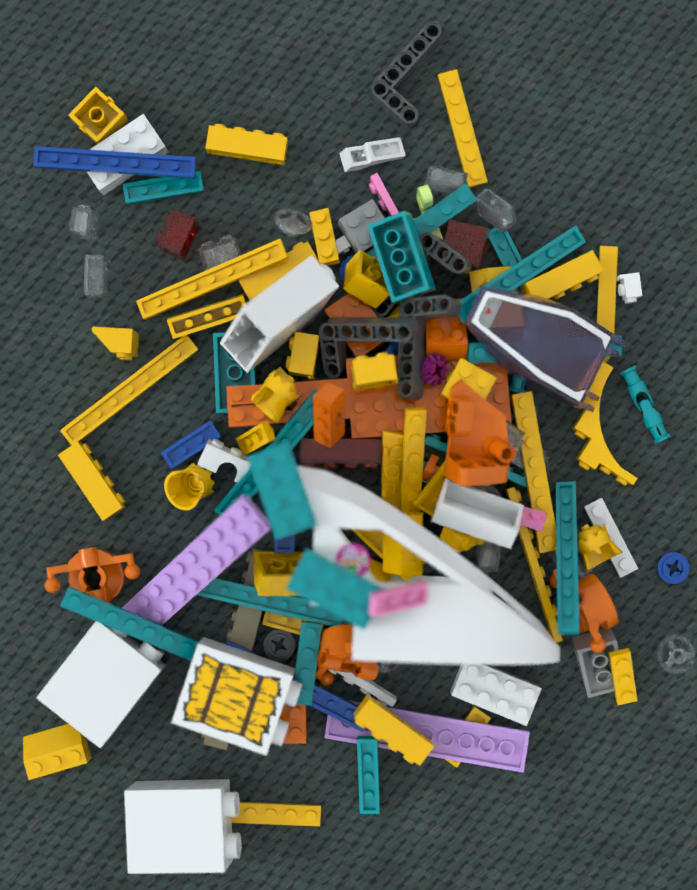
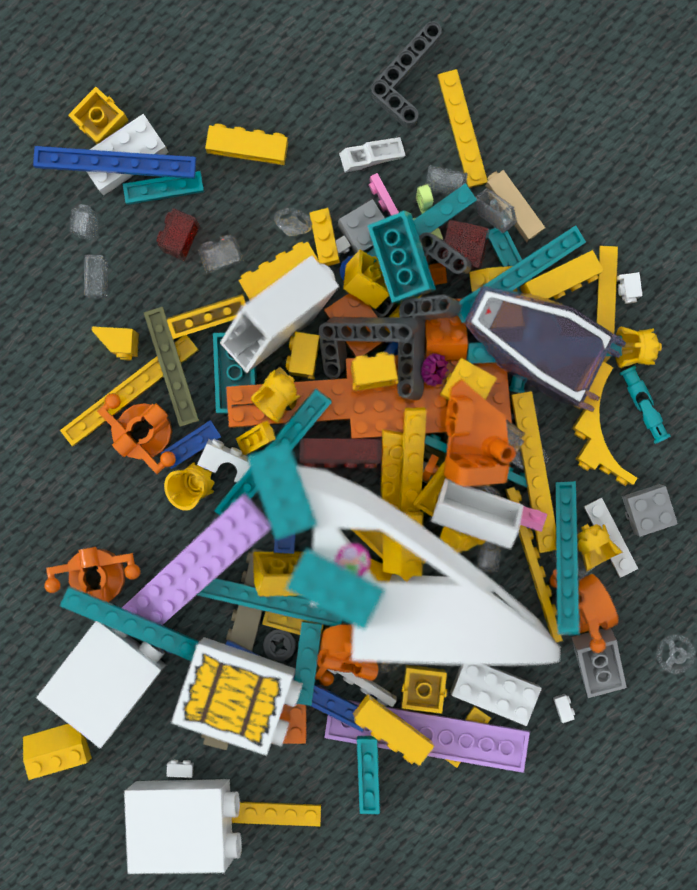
yellow brick [58,441,125,521] -> none
yellow plate [136,239,289,320] -> none
orange arch [313,382,345,449] -> none
bright pink plate [369,581,428,617] -> none
yellow plate [609,648,637,705] -> none
blue gear [657,552,690,584] -> none
none -> orange piece [97,393,176,474]
none -> olive plate [144,307,199,427]
none -> white piece [167,760,194,778]
none -> yellow brick [401,665,447,713]
none -> orange plate [428,263,447,285]
none -> tan brick [485,170,545,242]
none -> white piece [553,694,575,723]
none -> yellow hat [615,326,662,368]
none -> light grey brick [622,484,678,537]

